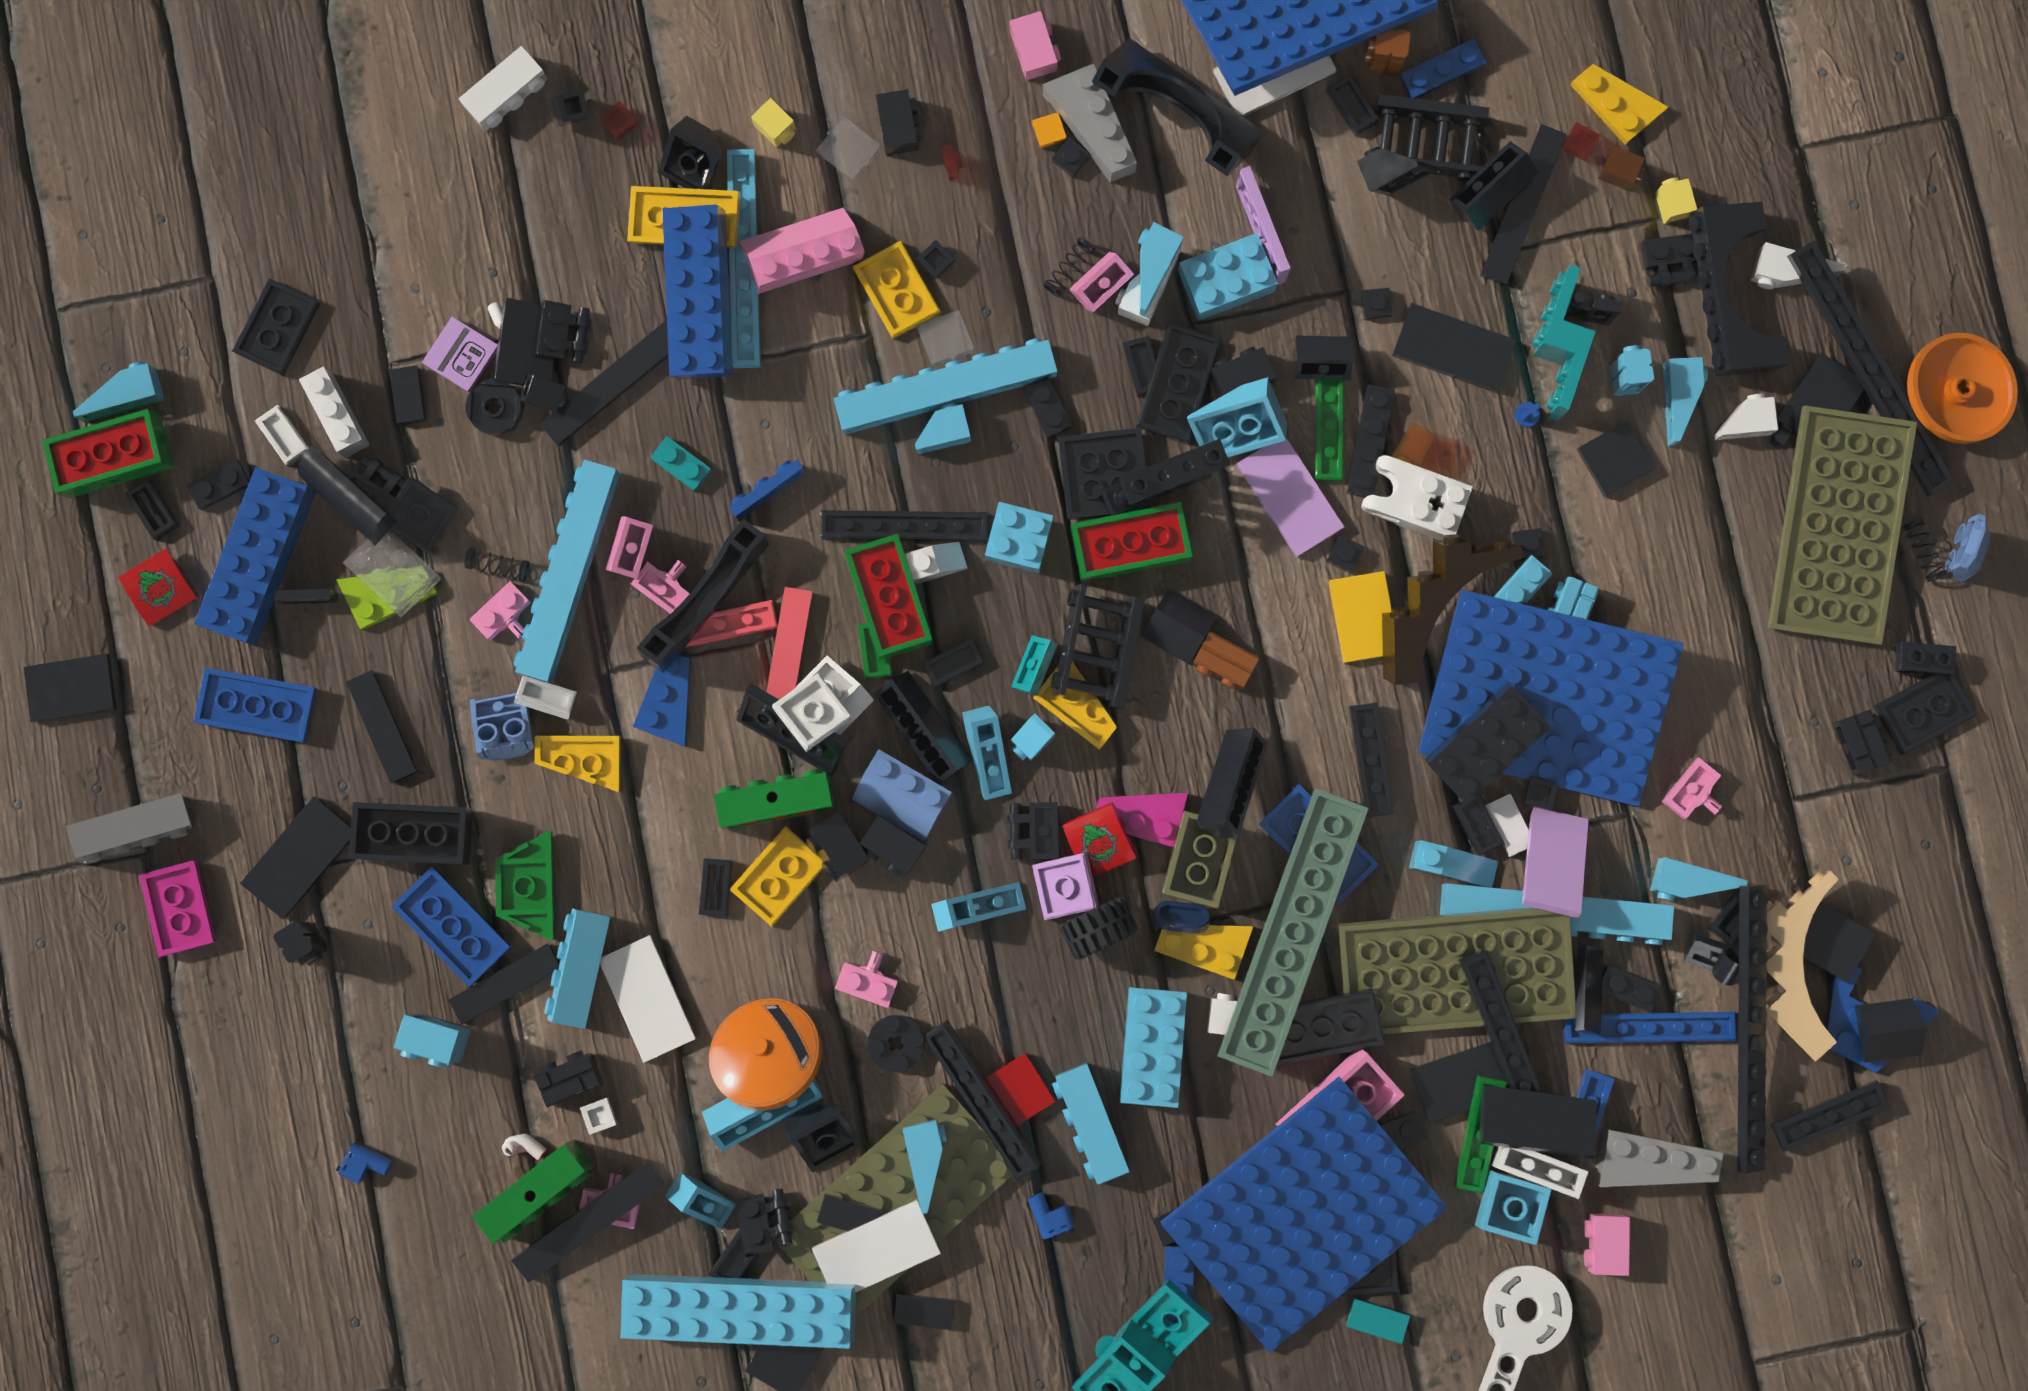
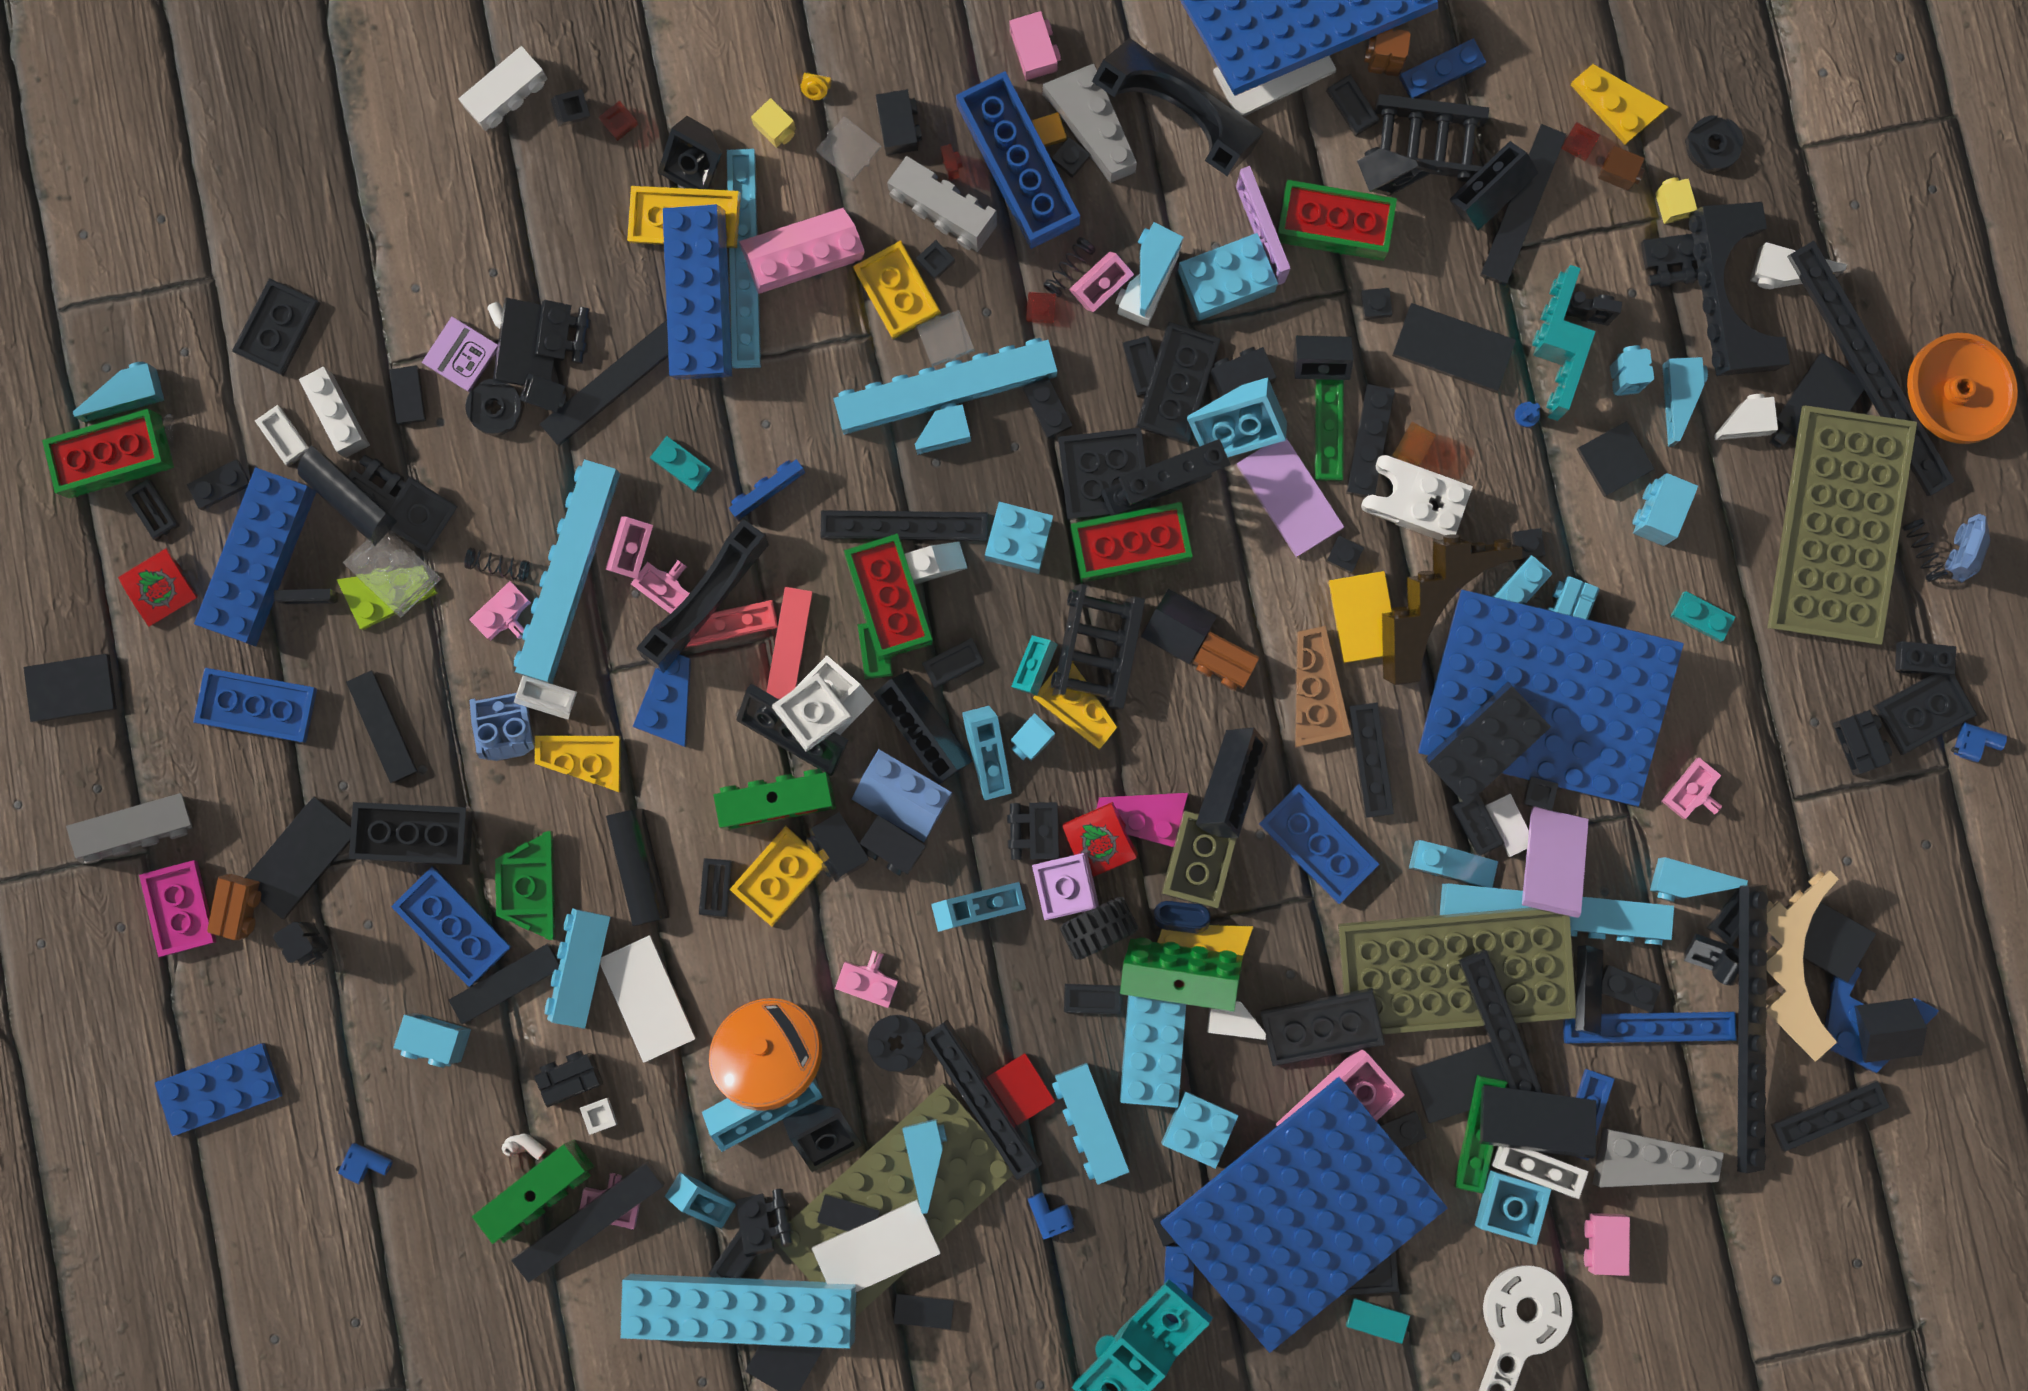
sand green plate [1217,788,1369,1077] -> none
none -> blue plate [154,1043,283,1136]
none -> dark orange brick [207,874,261,940]
none -> black brick [606,809,670,926]
none -> yellow plate [801,73,832,100]
none -> light grey wedge [887,156,997,252]
none -> blue brick [956,71,1080,249]
none -> clear red plate [1026,292,1056,324]
none -> black tile [1064,984,1121,1014]
none -> green brick [1120,938,1243,1012]
none -> medium azure brick [1161,1090,1238,1169]
none -> brick [1277,180,1397,261]
none -> medium nougat wing [1295,626,1351,748]
none -> medium azure brick [1632,473,1698,546]
none -> teal plate [1670,591,1735,643]
none -> black plate [1685,115,1743,173]
none -> blue piece [1951,723,2007,762]

